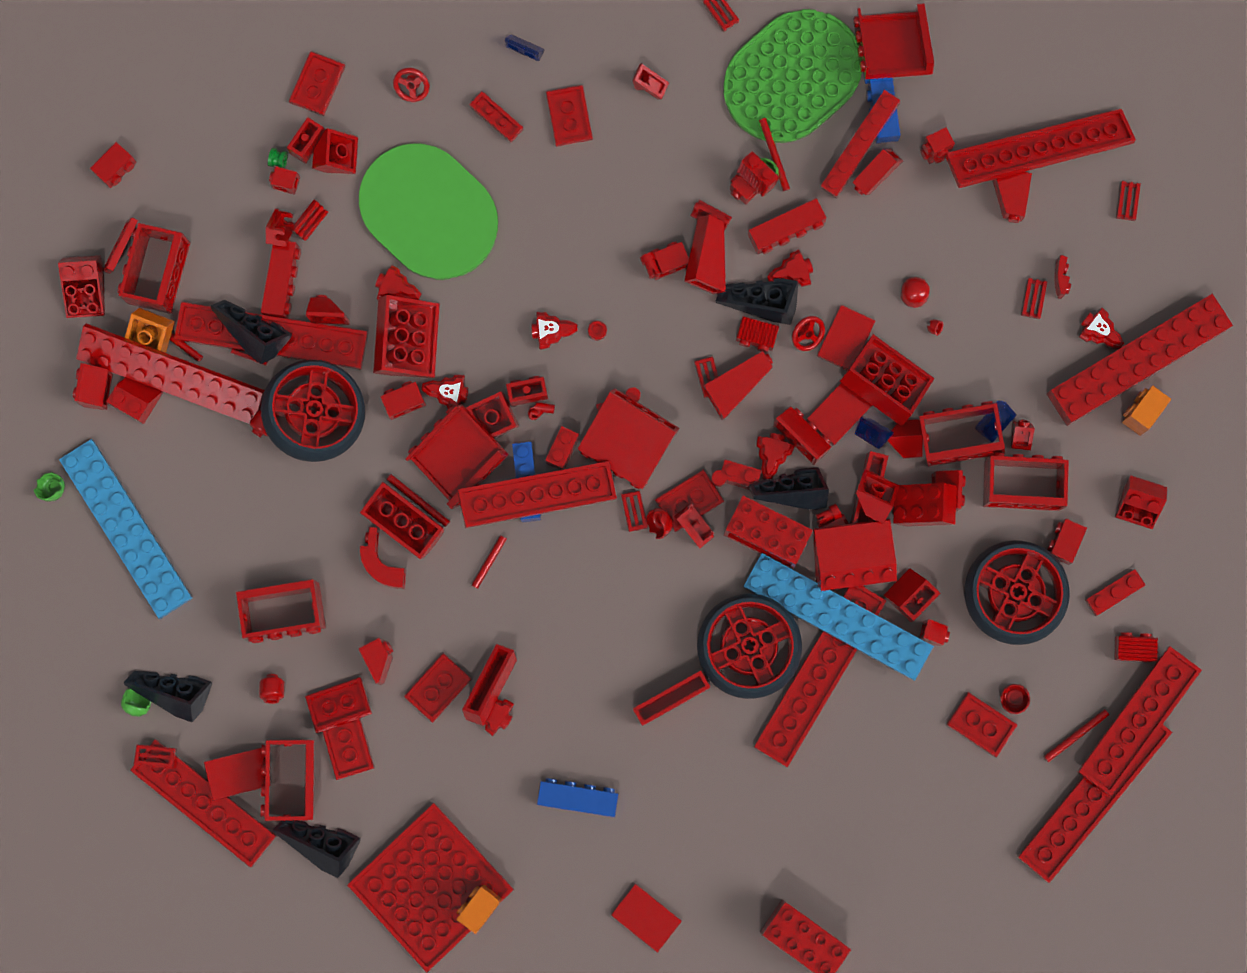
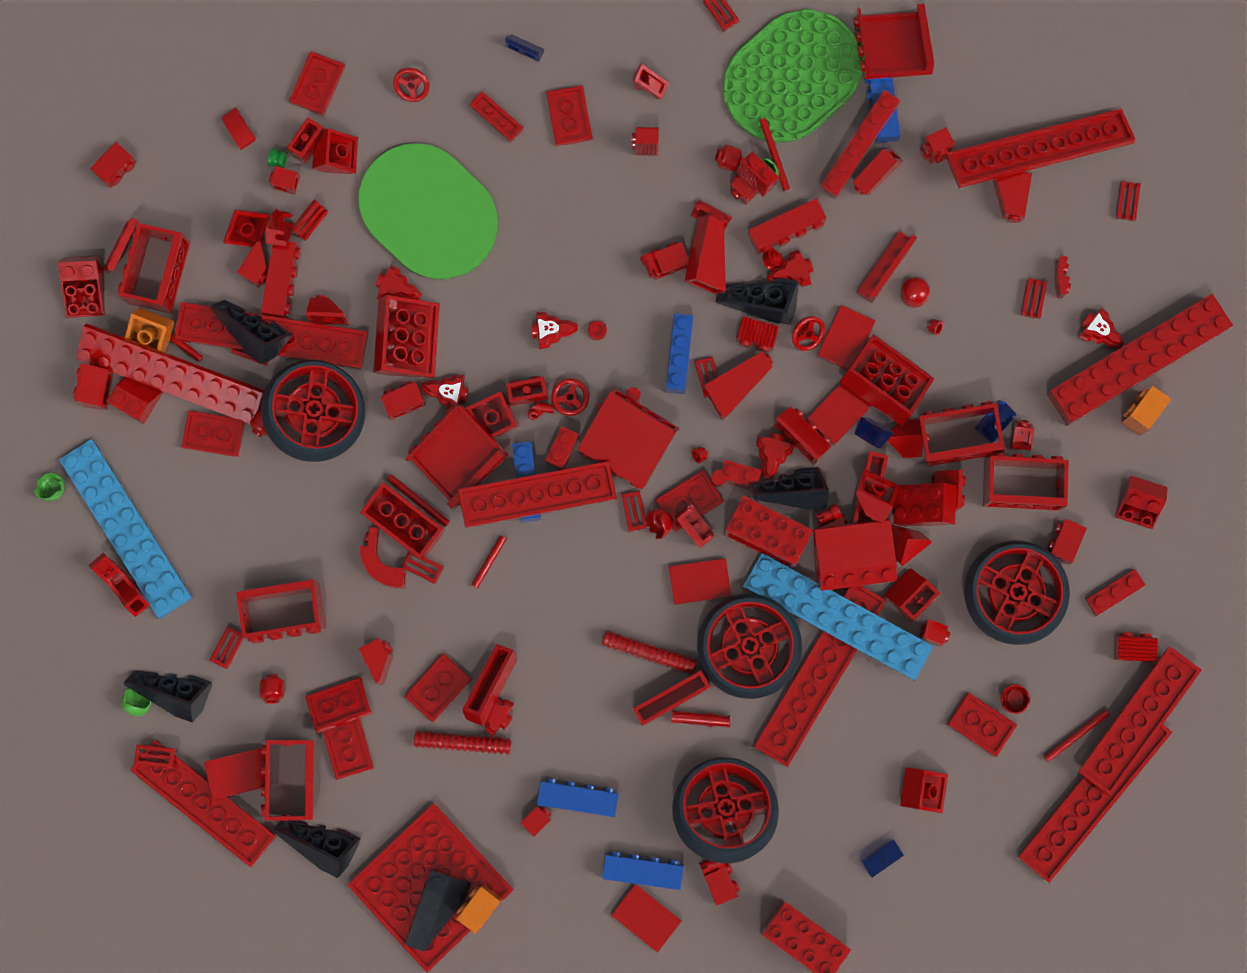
none -> red arch [89,552,150,617]
none -> red tile [181,410,245,457]
none -> red tile [209,626,243,670]
none -> red slope [221,108,257,150]
none -> red slope [223,209,270,247]
none -> red slope [237,241,268,288]
none -> red tile [401,551,444,585]
none -> black wedge [405,869,471,952]
none -> red piece [414,730,511,755]
none -> red brick [520,806,551,837]
none -> red piece [551,378,589,416]
none -> red piece [602,630,697,675]
none -> blue brick [602,851,684,890]
none -> red brick [632,127,659,156]
none -> blue brick [666,314,693,394]
none -> red tile [669,558,732,605]
none -> red pin [671,711,731,728]
none -> red wheel [672,758,779,863]
none -> red hinge [691,447,708,463]
none -> red hinge [699,860,740,906]
none -> red head [715,145,744,172]
none -> red wheel [762,249,783,270]
none -> red fence [857,231,917,303]
none -> clear blue slope [860,839,904,878]
none -> red slope [891,524,932,566]
none -> red slope [900,767,948,813]

